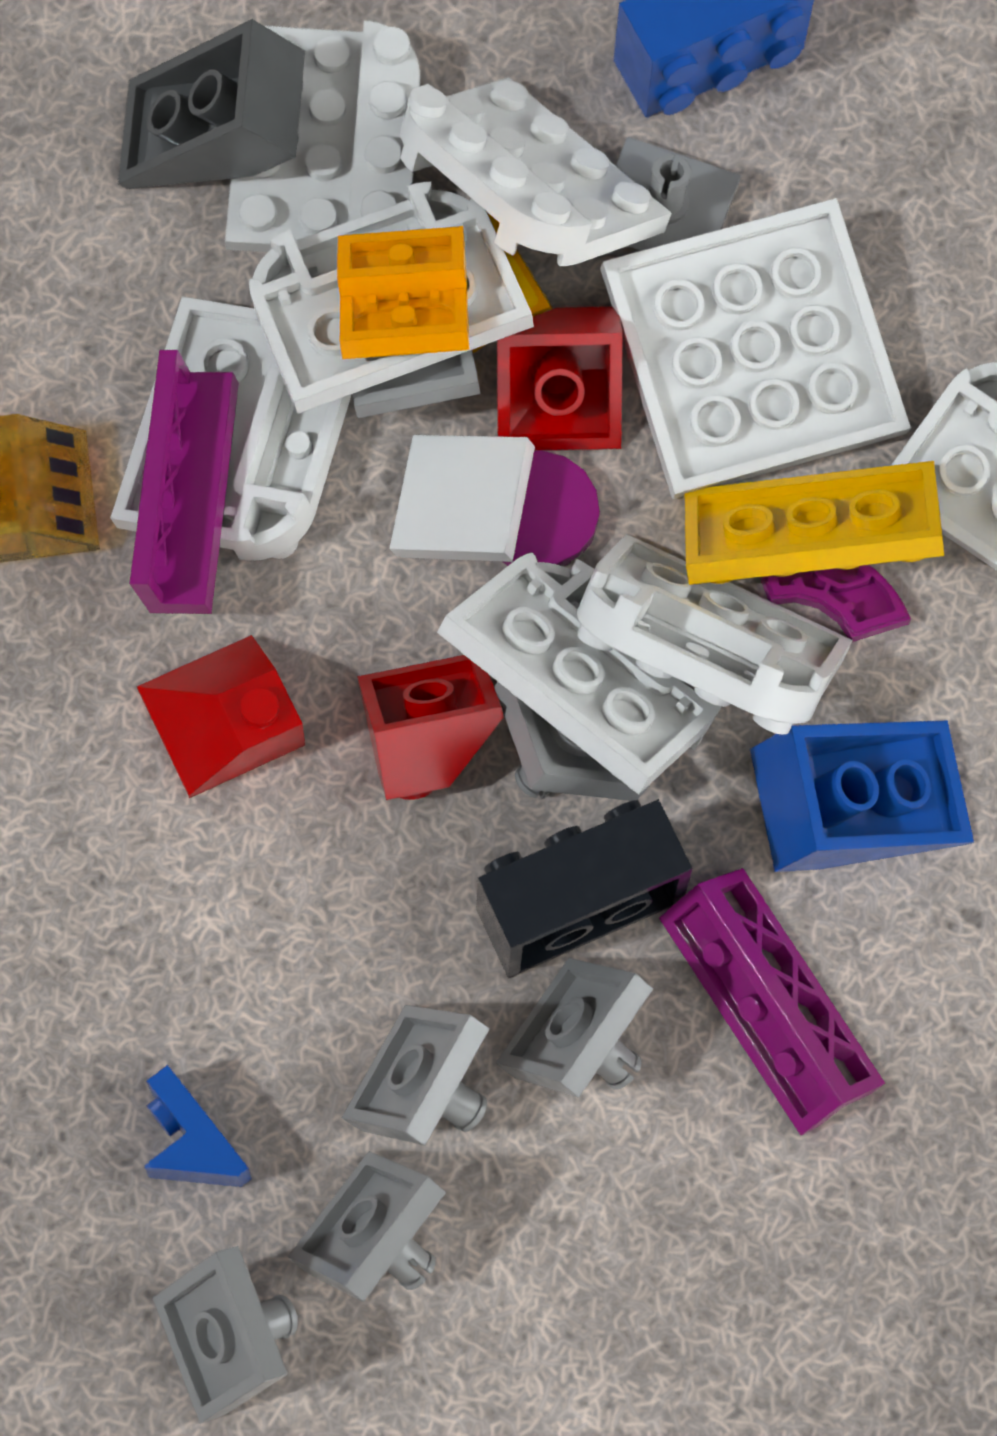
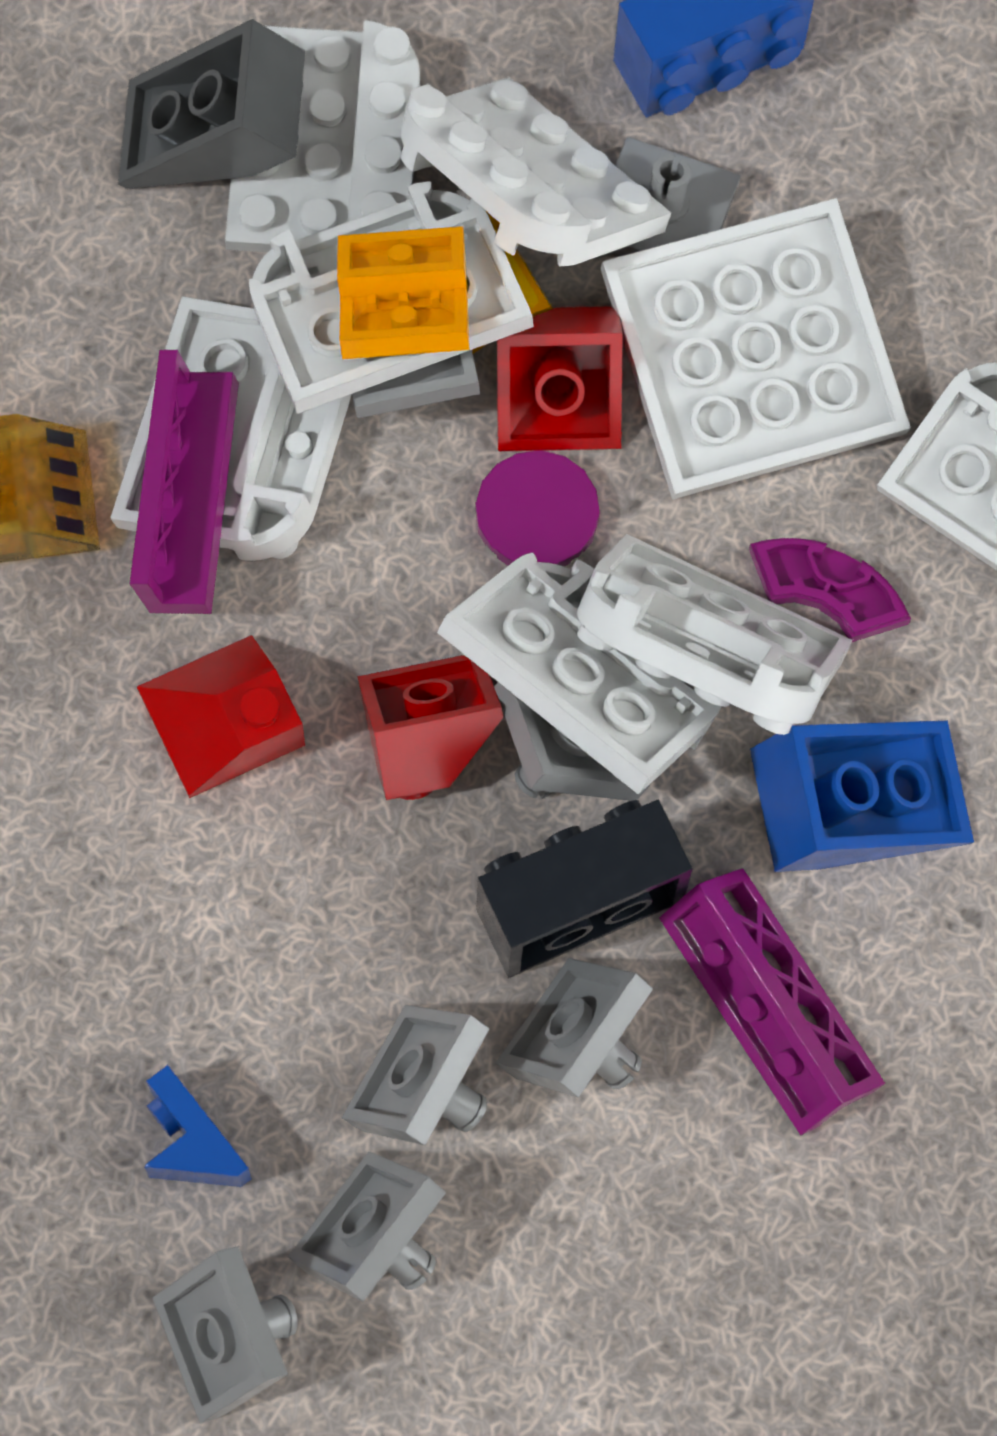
white tile [389,435,535,562] -> none
yellow plate [685,461,944,585] -> none

